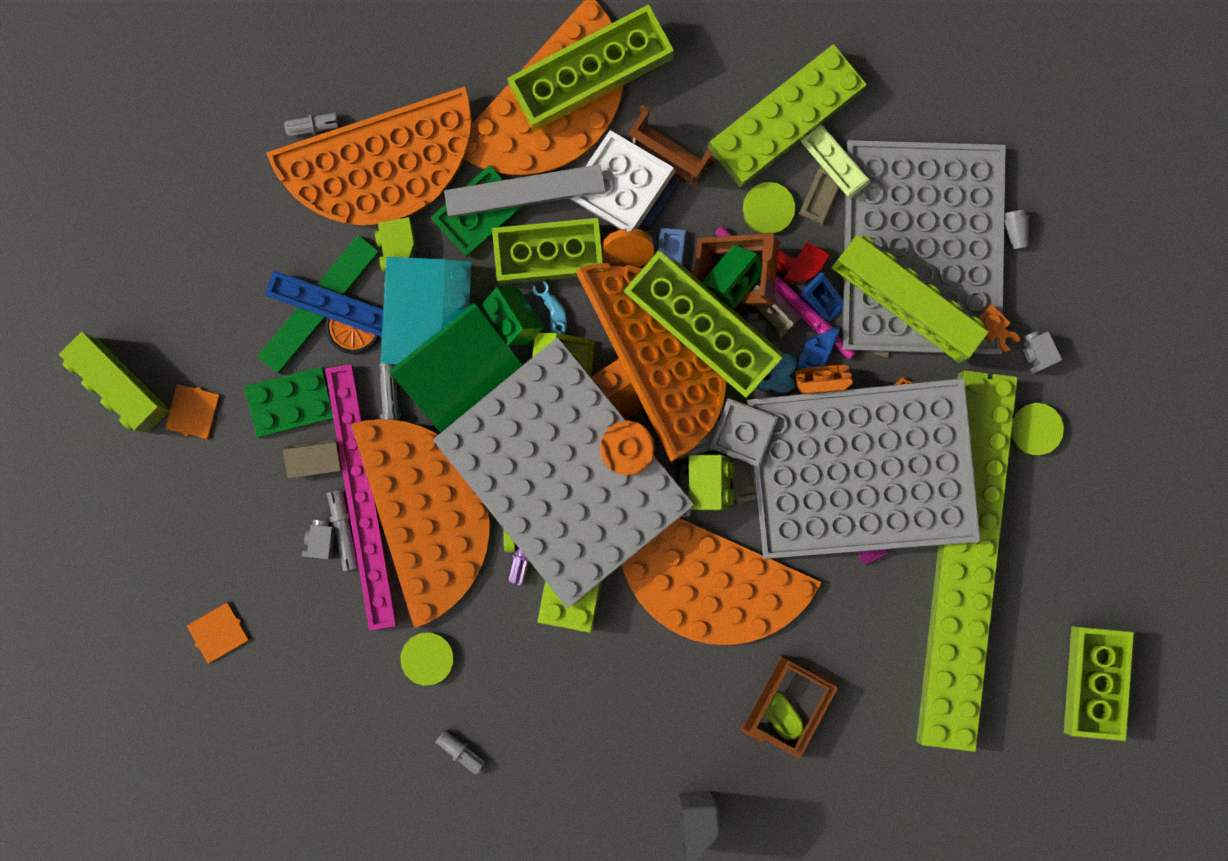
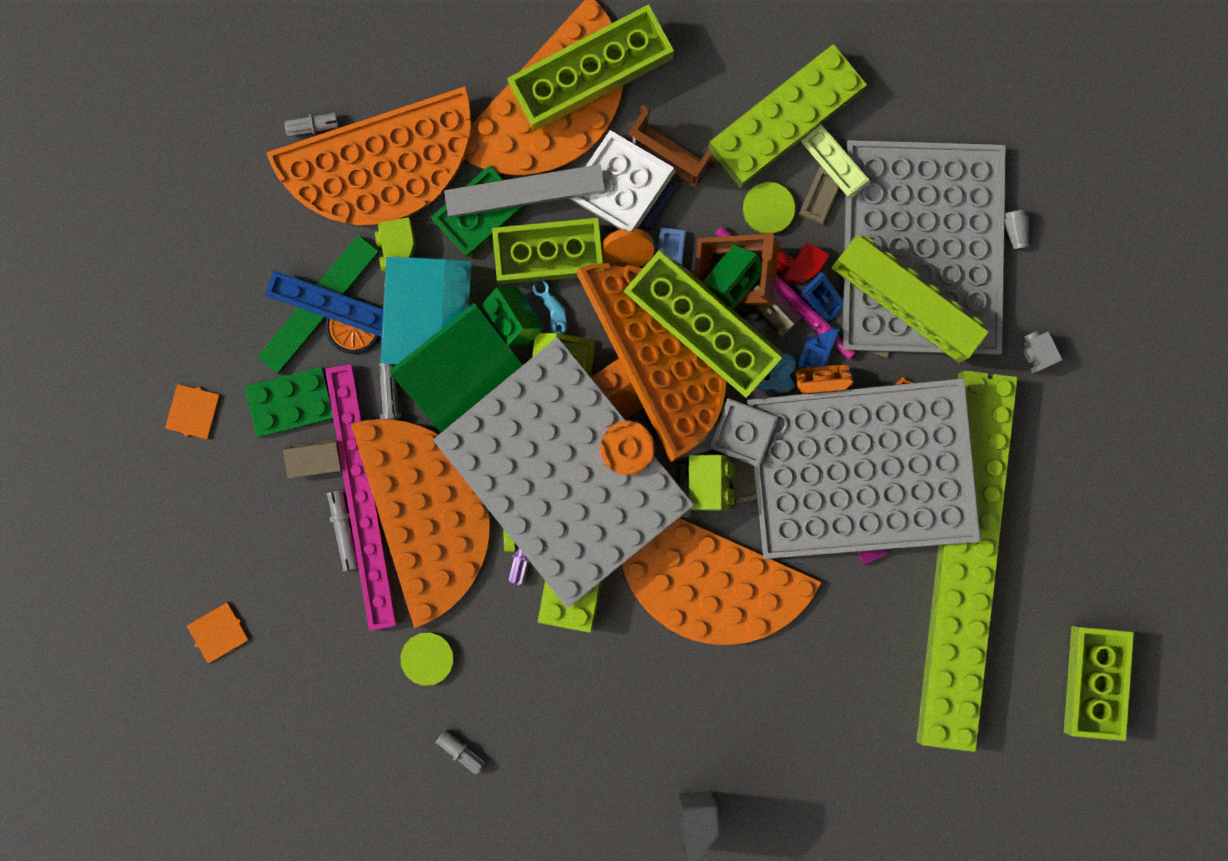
lime brick [58,331,170,433] -> none
light grey brick [302,520,335,559] -> none
dark orange piece [740,655,838,759] -> none
lime tile [764,691,803,740] -> none
orange plate [977,304,1020,352] -> none
lime tile [1011,403,1064,456] -> none

